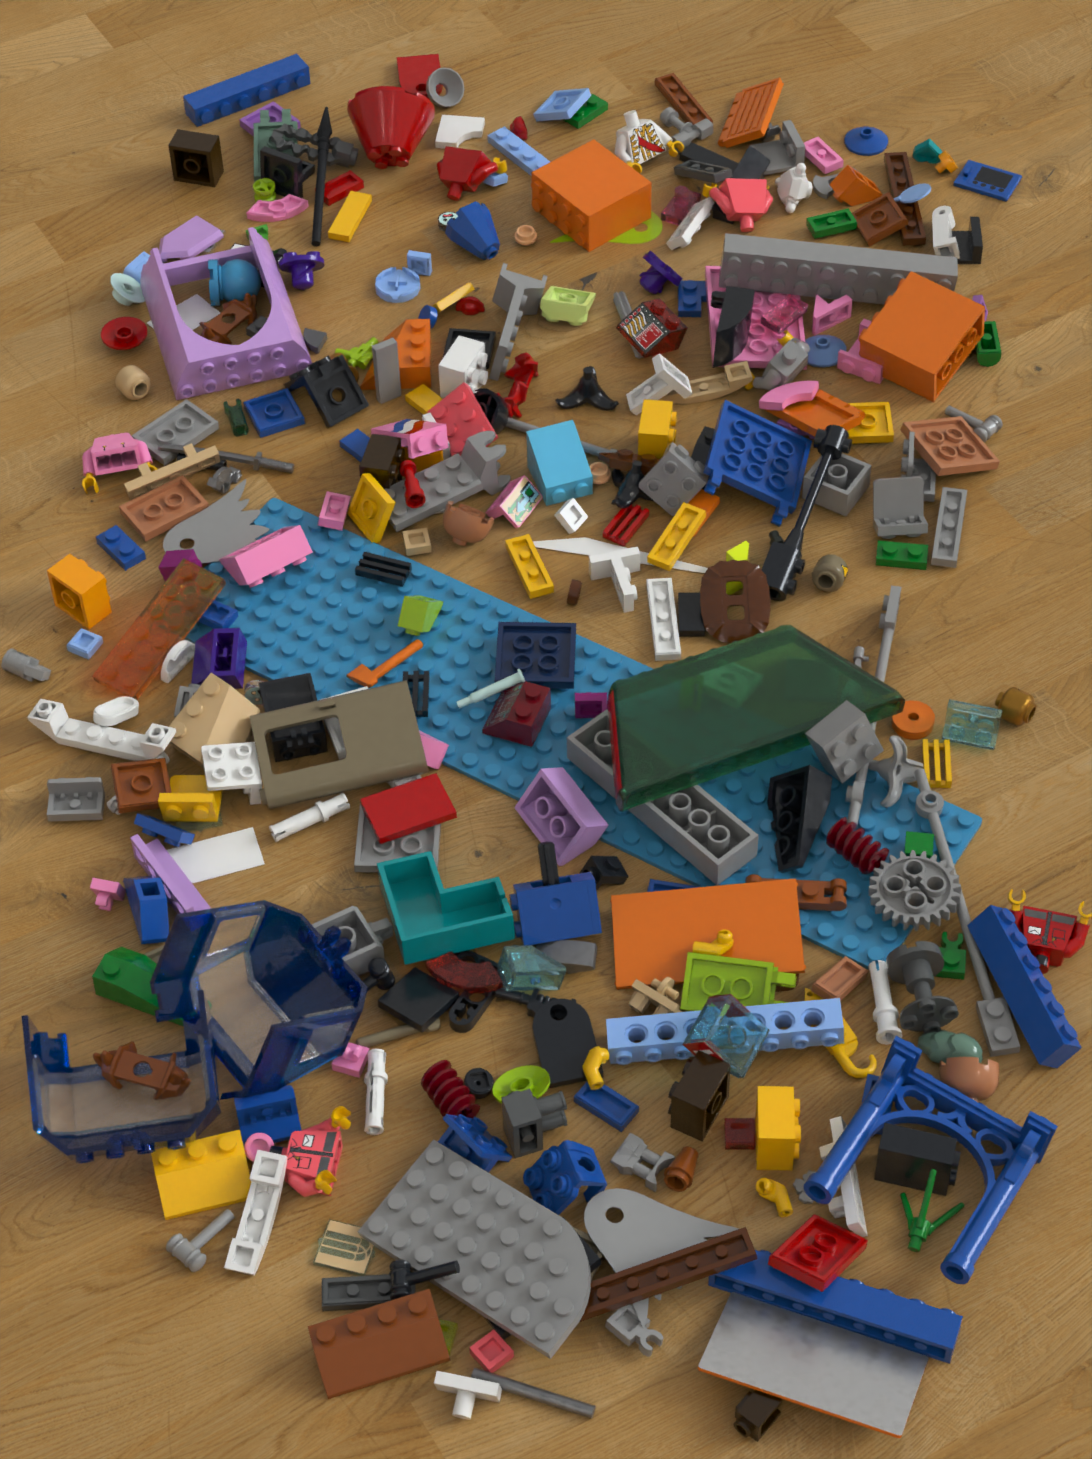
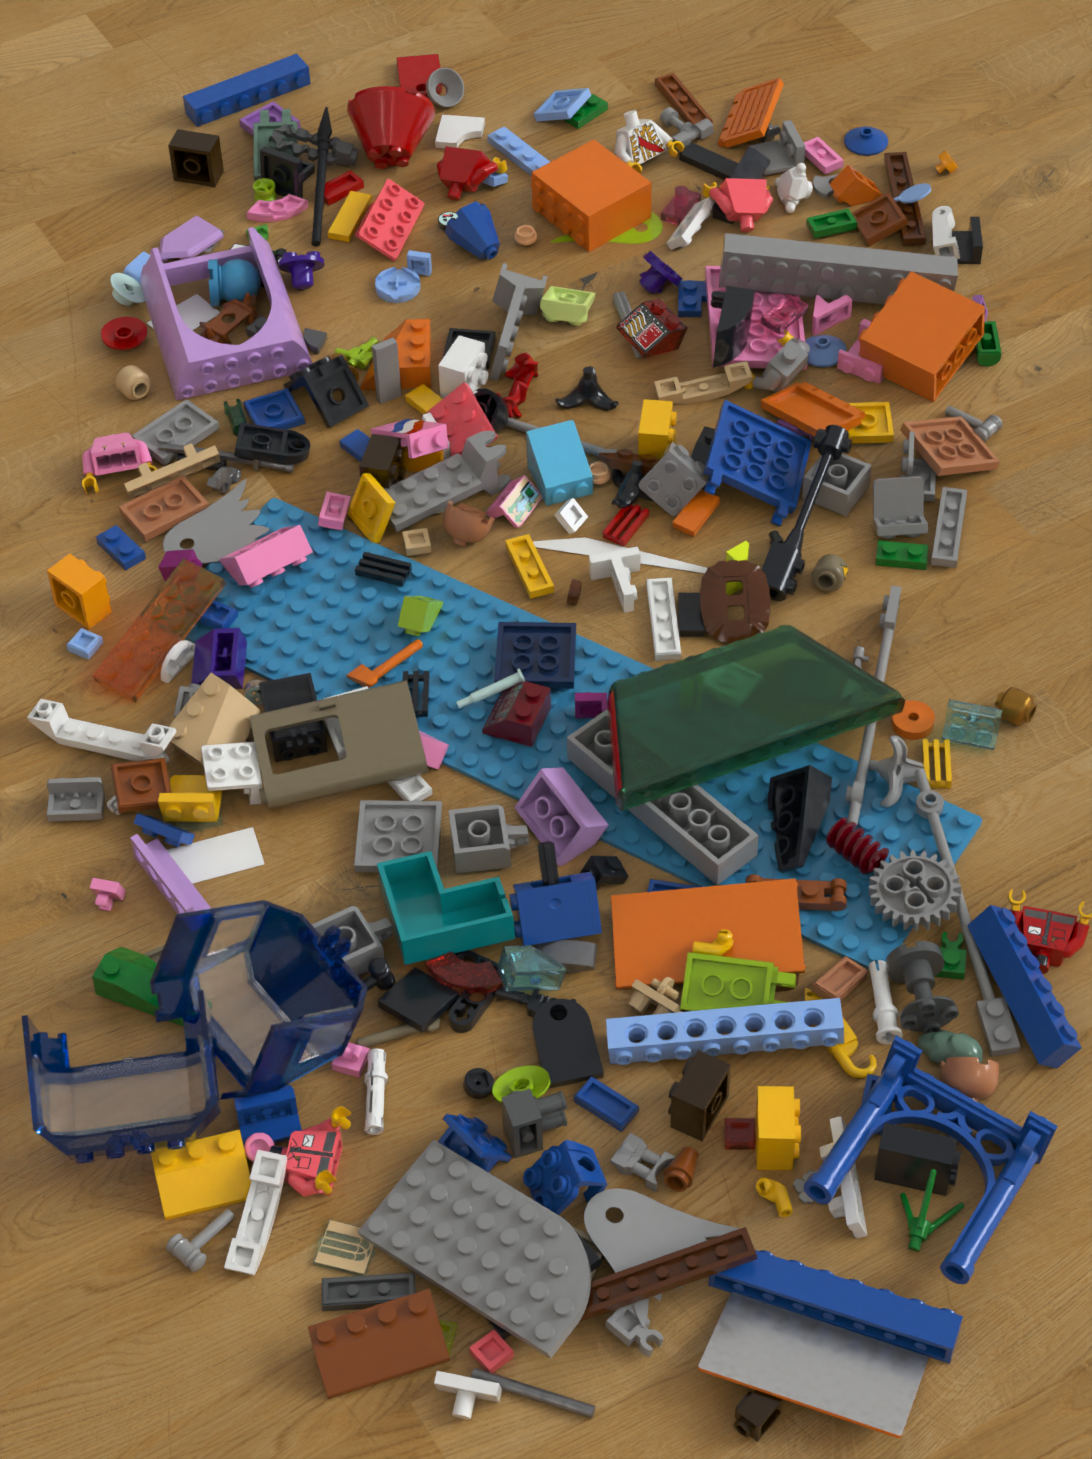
light grey hinge [1,648,51,682] -> none
white tile [93,696,139,726] -> none
dark orange piece [93,1041,191,1100] -> none
blue slope [123,876,170,944] -> none
white pin [269,792,350,842] -> none
red tile [360,773,457,844] -> none
black piece [389,1260,460,1300] -> none
red piece [399,460,426,508] -> none
blue tile [418,305,438,329] -> none
dark red piece [421,1060,480,1118] -> none
yellow tile [432,282,475,313] -> none
red piece [455,296,485,316] -> none
red piece [510,116,528,140] -> none
yellow arm [582,1046,610,1090] -> none
white bracket [626,353,693,415] -> none
yellow plate [647,502,706,571] -> none
dark grey tile [674,160,733,184] -> none
clear light blue slope [682,994,770,1078] -> none
bright pink tile [759,381,819,411] -> none
red tile [768,1214,868,1292] -> none
light grey brick [805,700,884,784] -> none
green tile [904,831,934,859] -> none
teal tile [912,139,942,164] -> none
blue container [953,160,1022,202] -> none
none -> black tile [234,422,310,464]
none -> coral bracket [354,179,425,261]
none -> light grey hinge [448,804,529,874]

